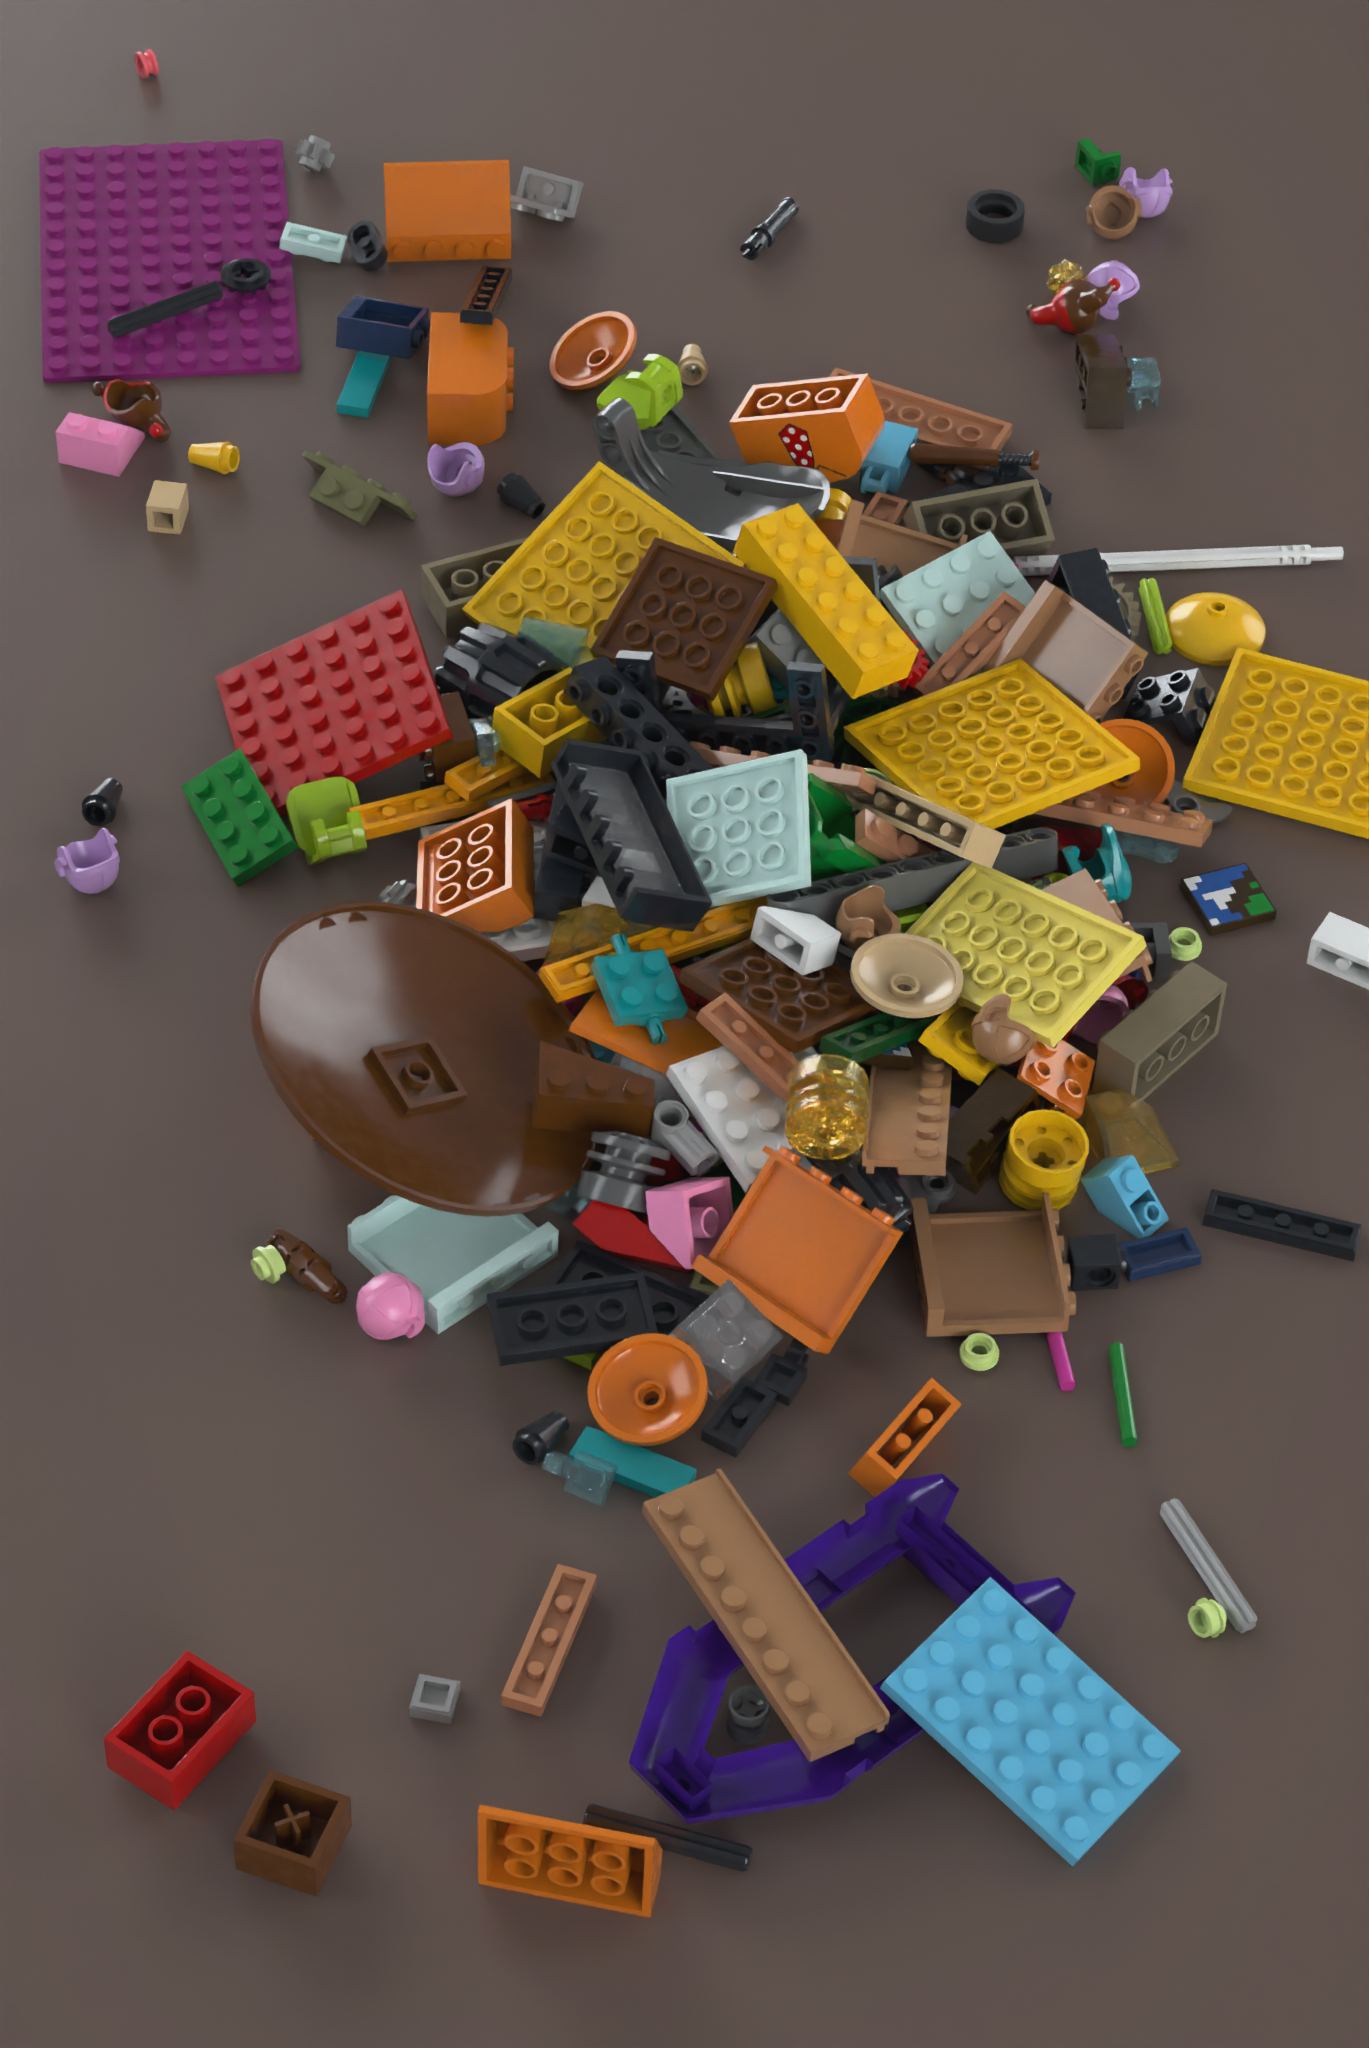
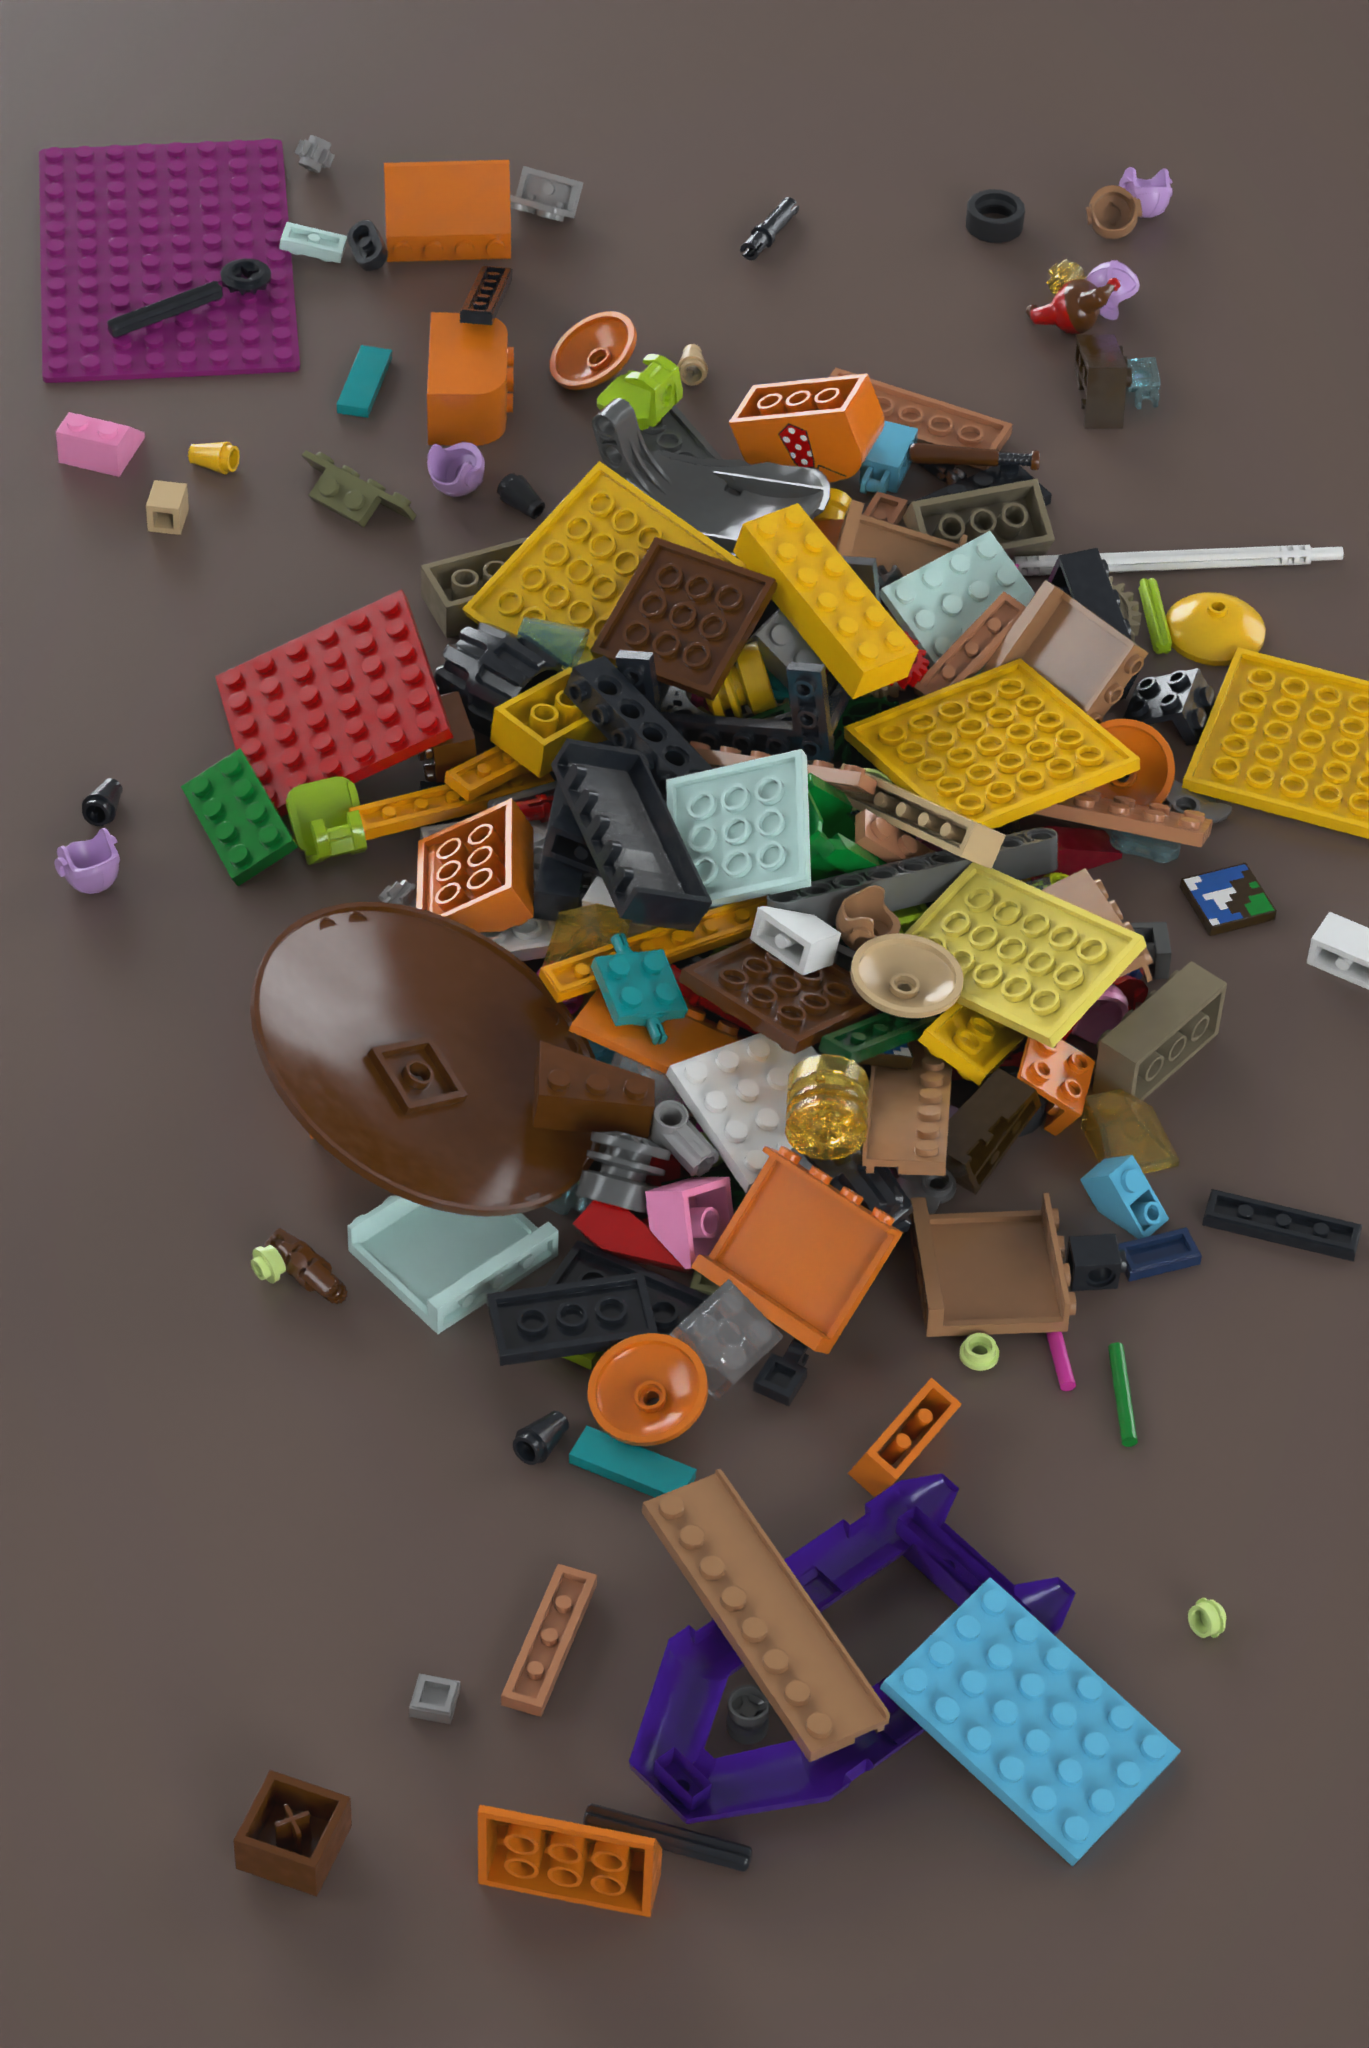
reddish brown piece [92,379,171,443] -> none
red brick [103,1650,256,1811] -> none
coral bush [134,49,159,79] -> none
dark blue window [336,296,431,359] -> none
bright pink cap [356,1272,425,1340] -> none
clear light blue plate [469,715,500,767] -> none
clear light blue plate [542,1451,618,1506] -> none
nougat plate [696,992,834,1121] -> none
black plate [701,1377,778,1458] -> none
medium nougat cap [971,994,1036,1065] -> none
yellow wheel [999,1109,1089,1211] -> none
teal helmet [1062,823,1132,903] -> none
green bracket [1075,138,1122,186] -> none
light grey axle [1160,1498,1257,1633] -> none
yellowish green plate [1169,927,1202,961] -> none

